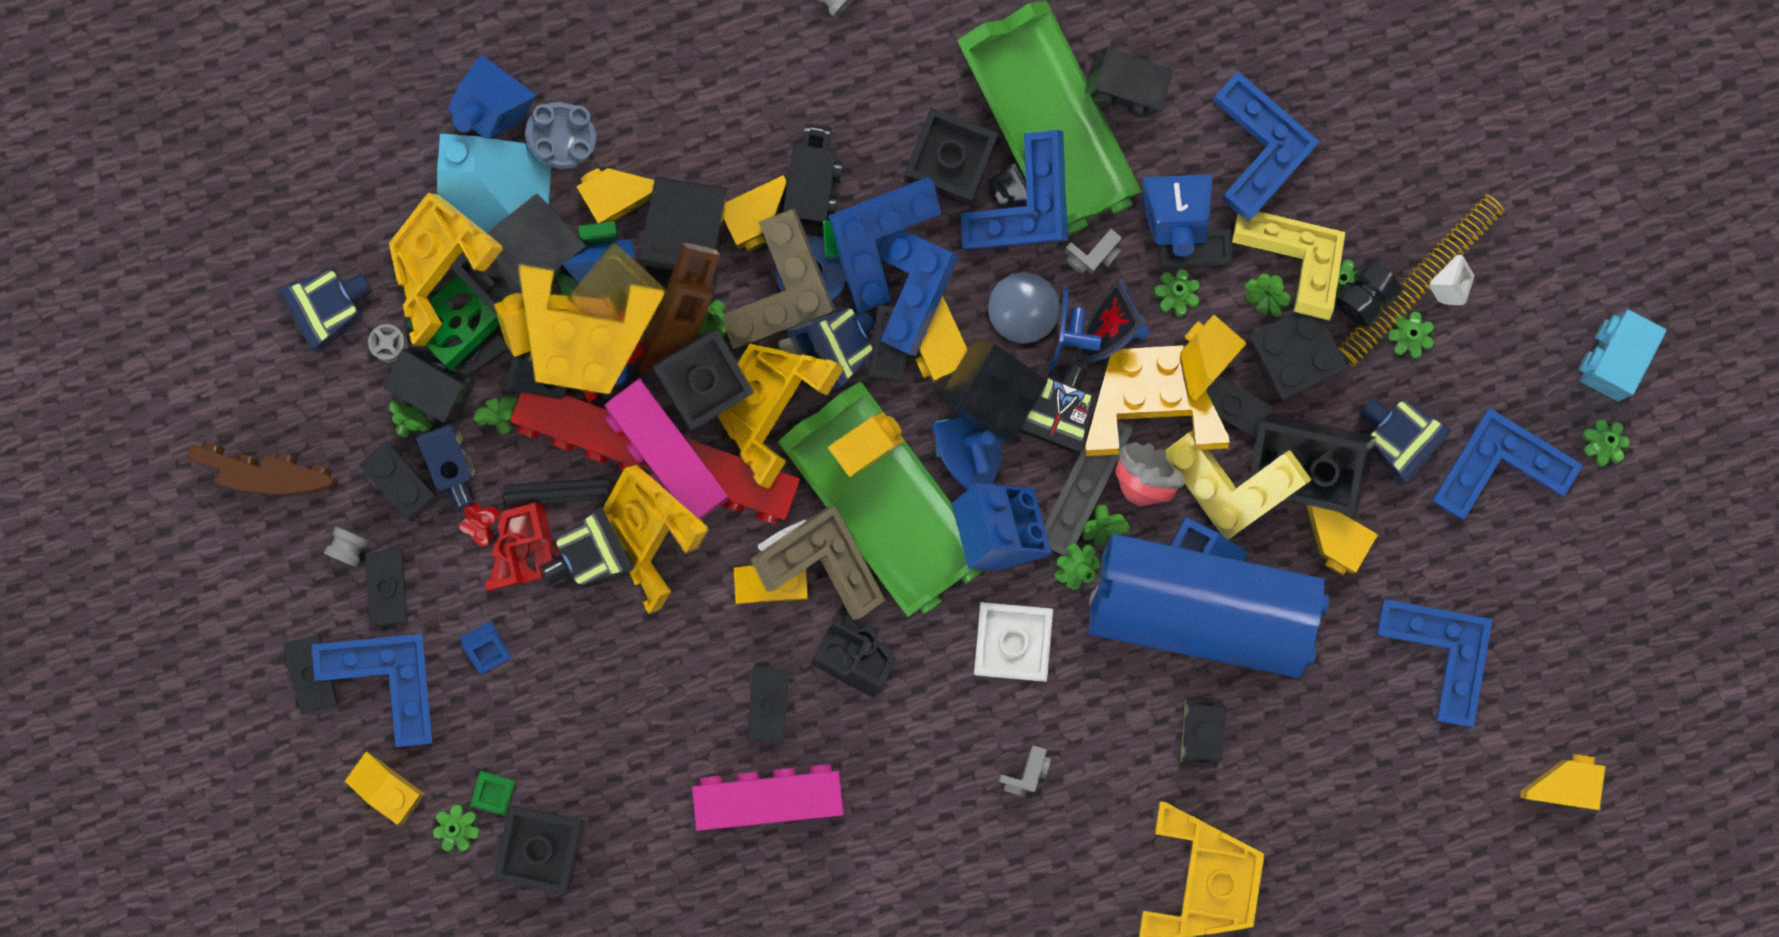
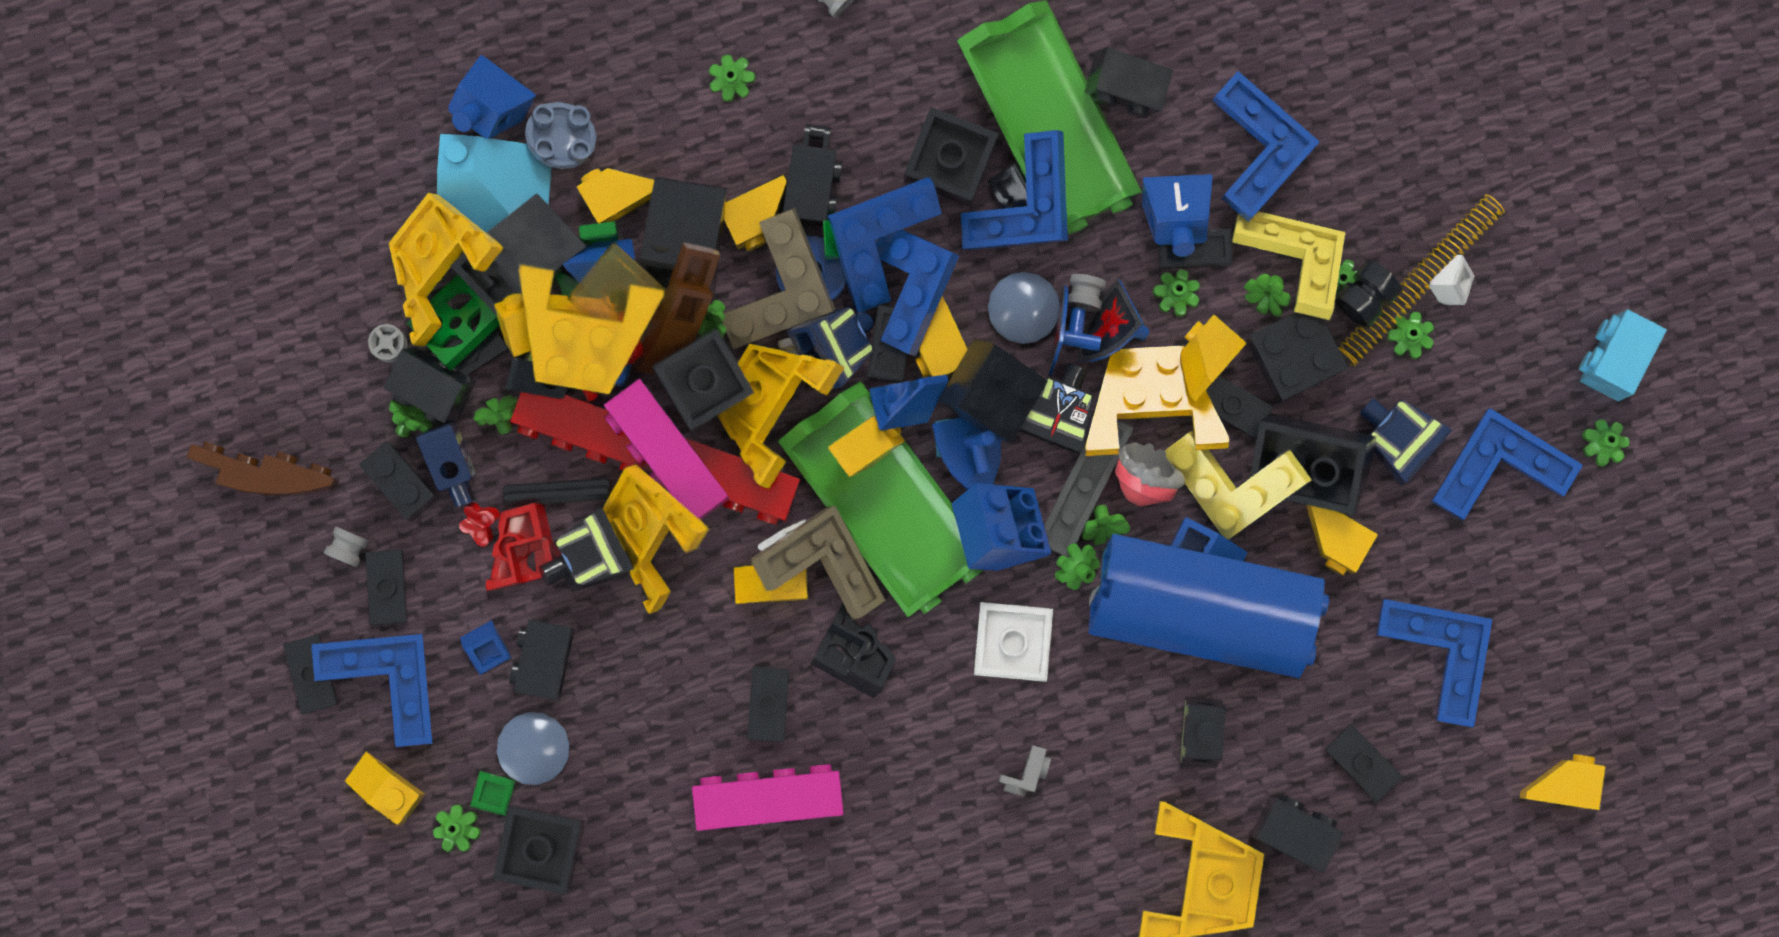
dark blue torso [278,269,373,353] -> none
light grey bracket [1064,229,1122,275] -> none
none -> sand blue dish [497,712,570,785]
none -> black brick [509,619,575,700]
none -> bright green plant [709,55,756,102]
none -> blue slope [869,374,948,431]
none -> light grey wheel [1067,274,1106,312]
none -> black brick [1250,794,1344,873]
none -> black plate [1324,724,1403,802]

